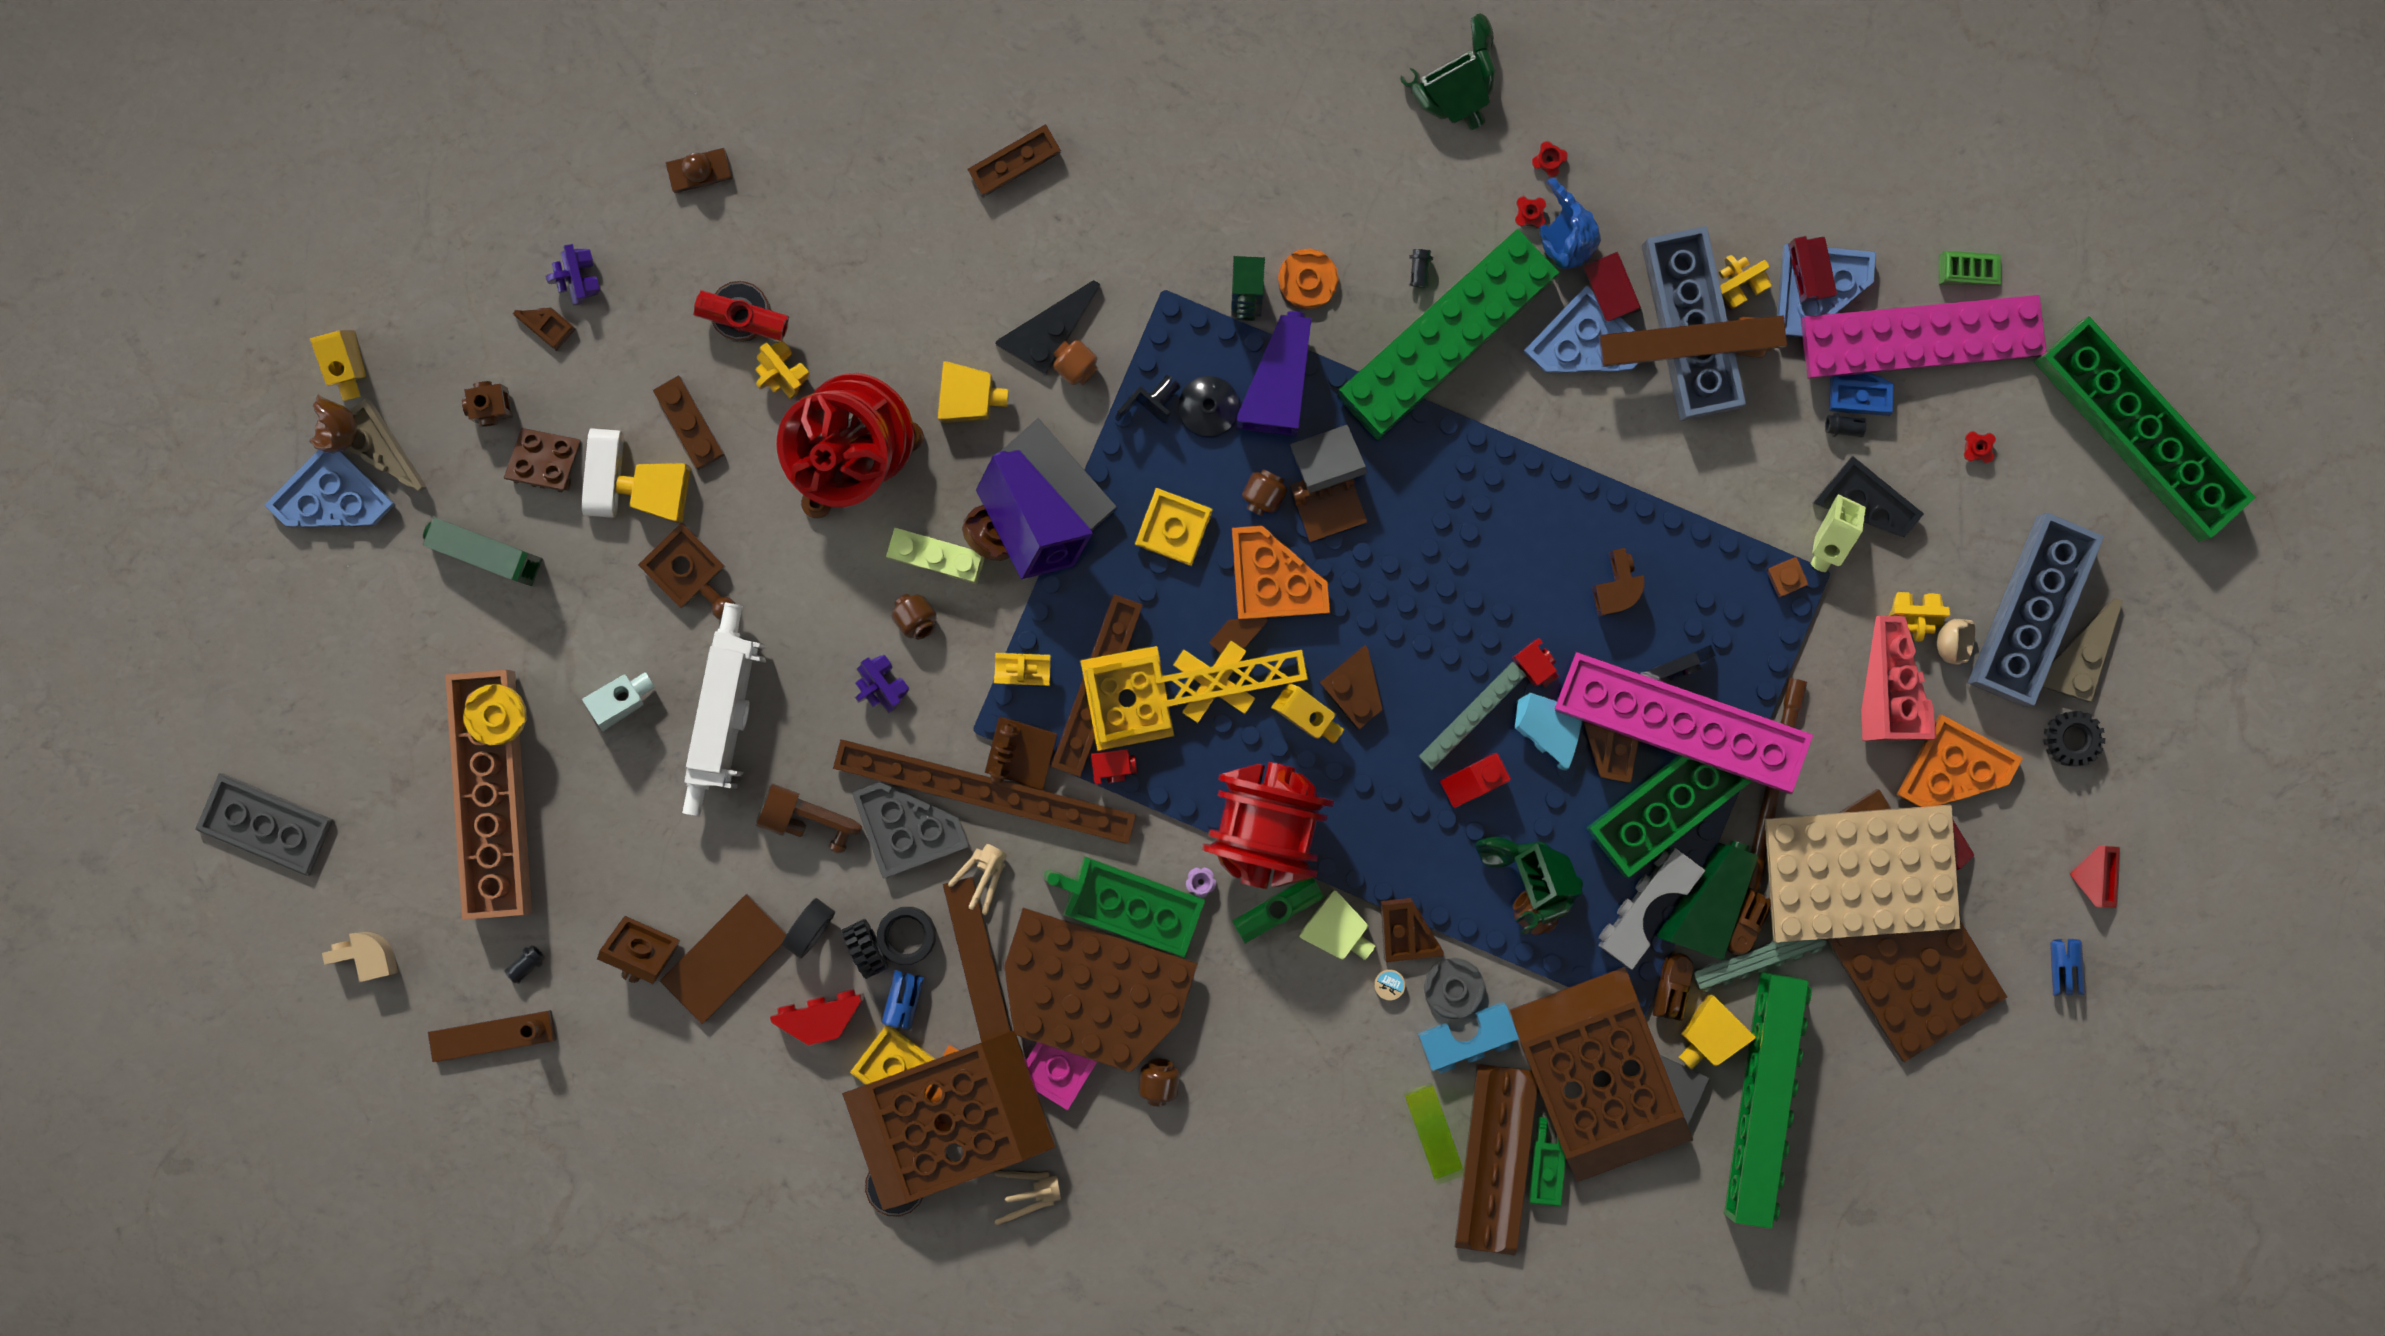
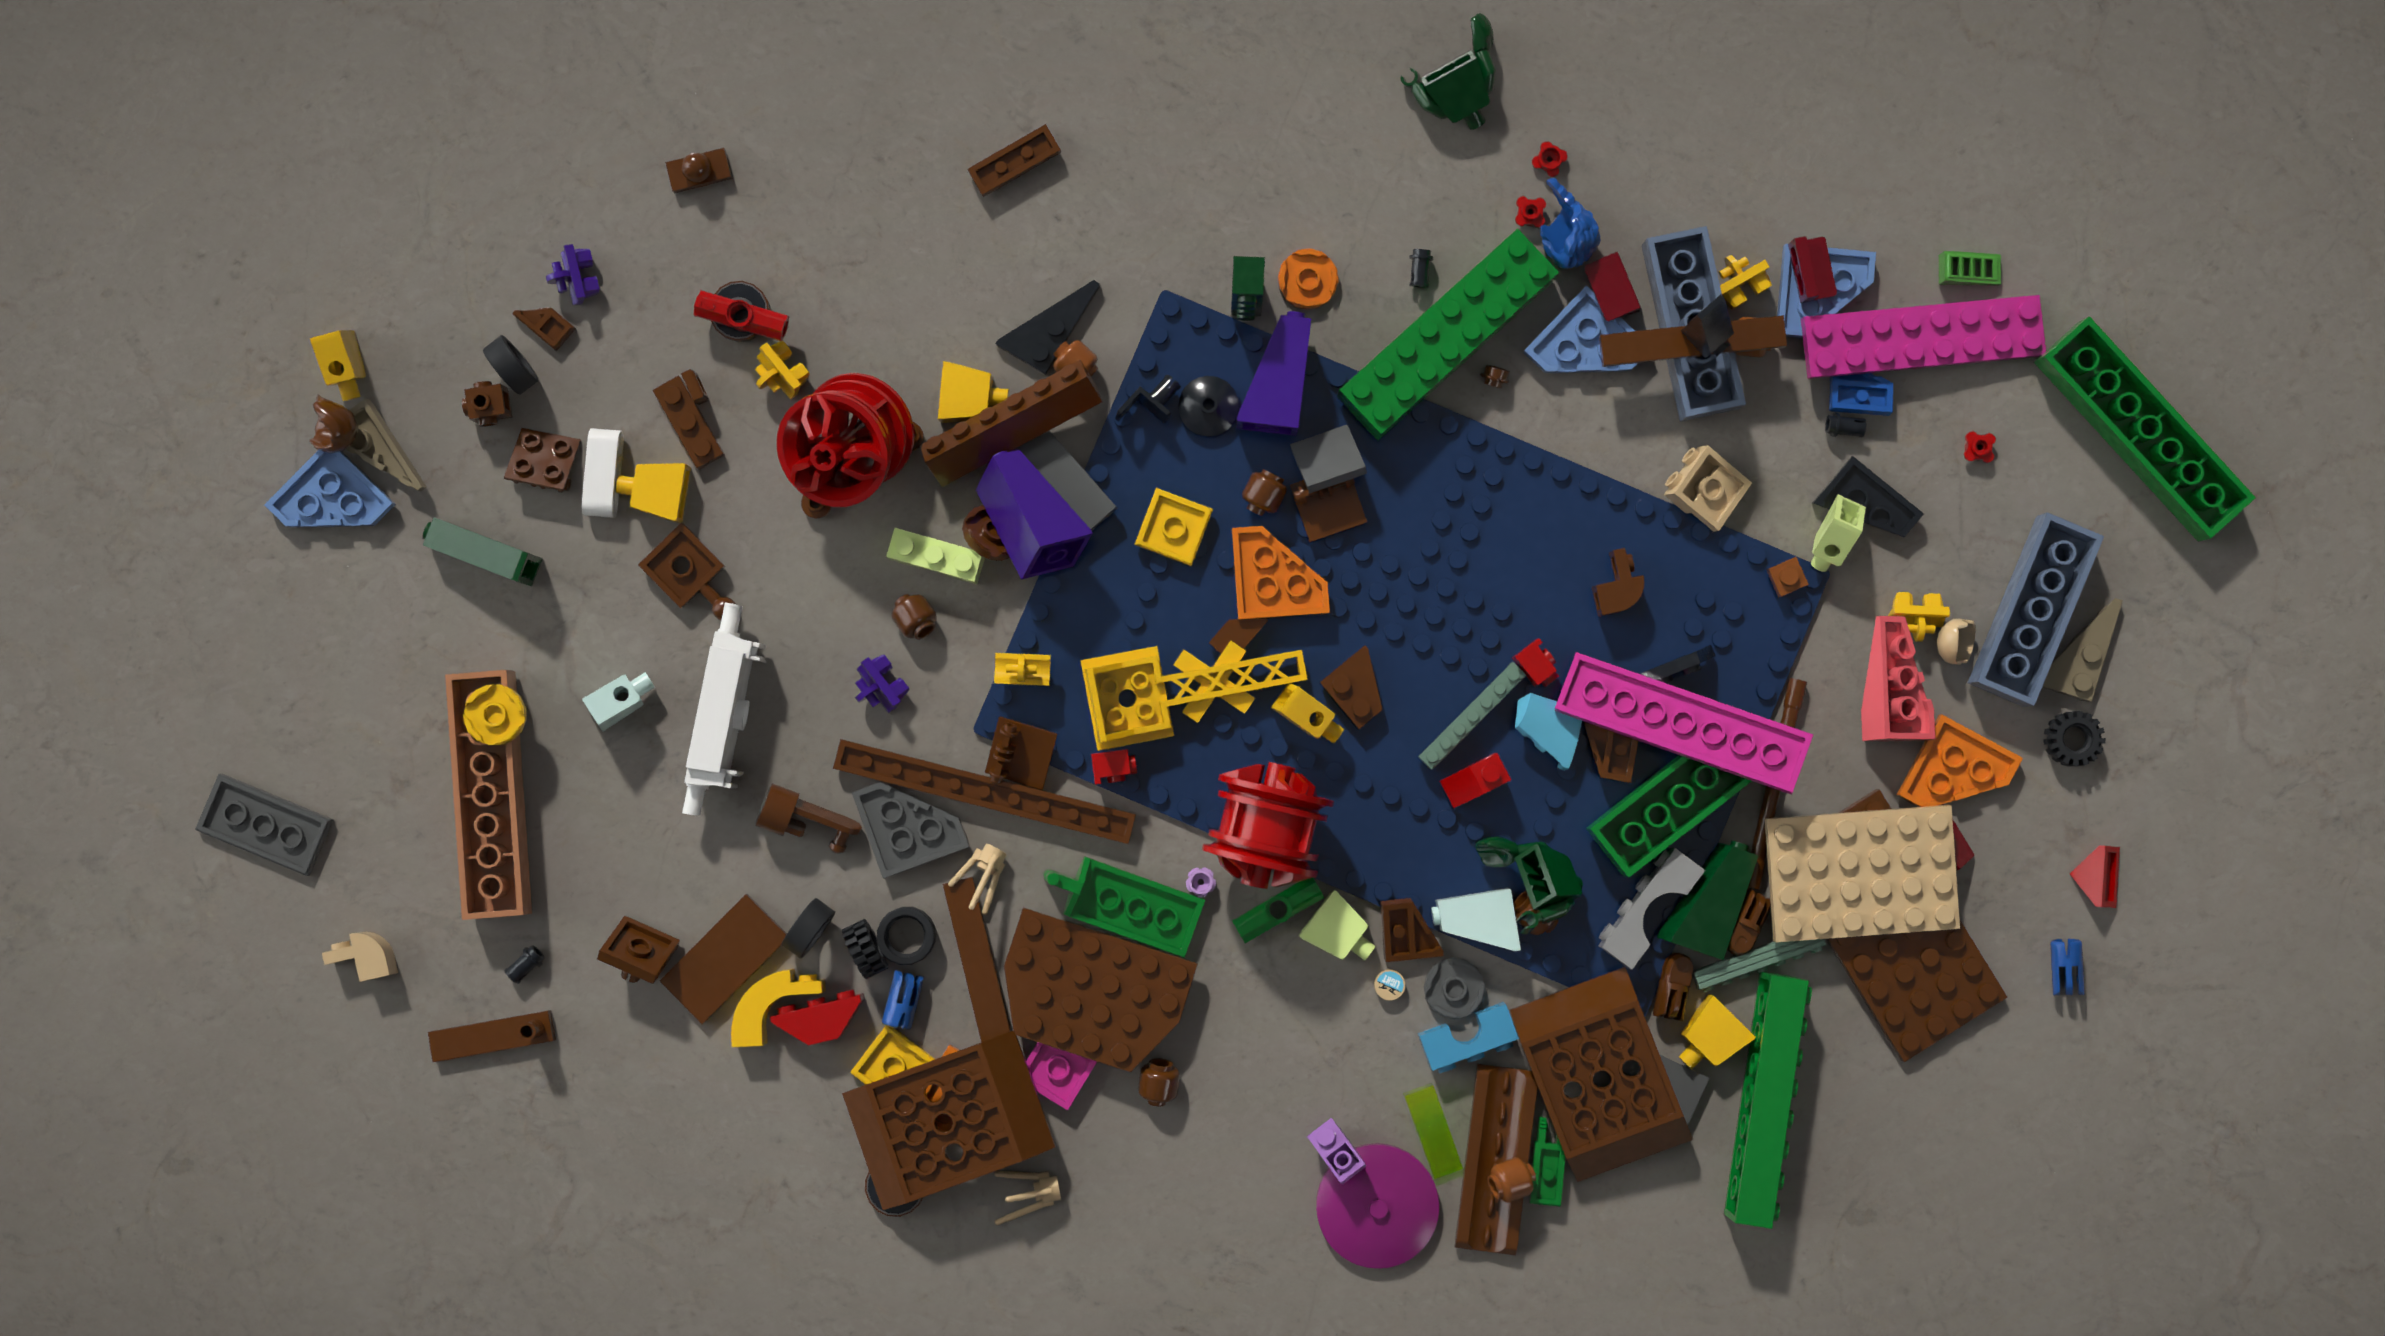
reddish brown plate [1051,594,1143,777] -> none
none -> black tyre [483,335,538,395]
none -> reddish brown tile [681,369,709,405]
none -> yellow arch [731,969,826,1047]
none -> reddish brown brick [920,360,1102,487]
none -> medium lavender slope [1307,1118,1367,1185]
none -> magenta dish [1316,1143,1439,1269]
none -> light aqua slope [1431,888,1521,951]
none -> reddish brown plate [1480,365,1510,388]
none -> dark orange head [1488,1157,1536,1203]
none -> tan plate [1664,445,1752,532]
none -> black slope [1681,294,1734,358]

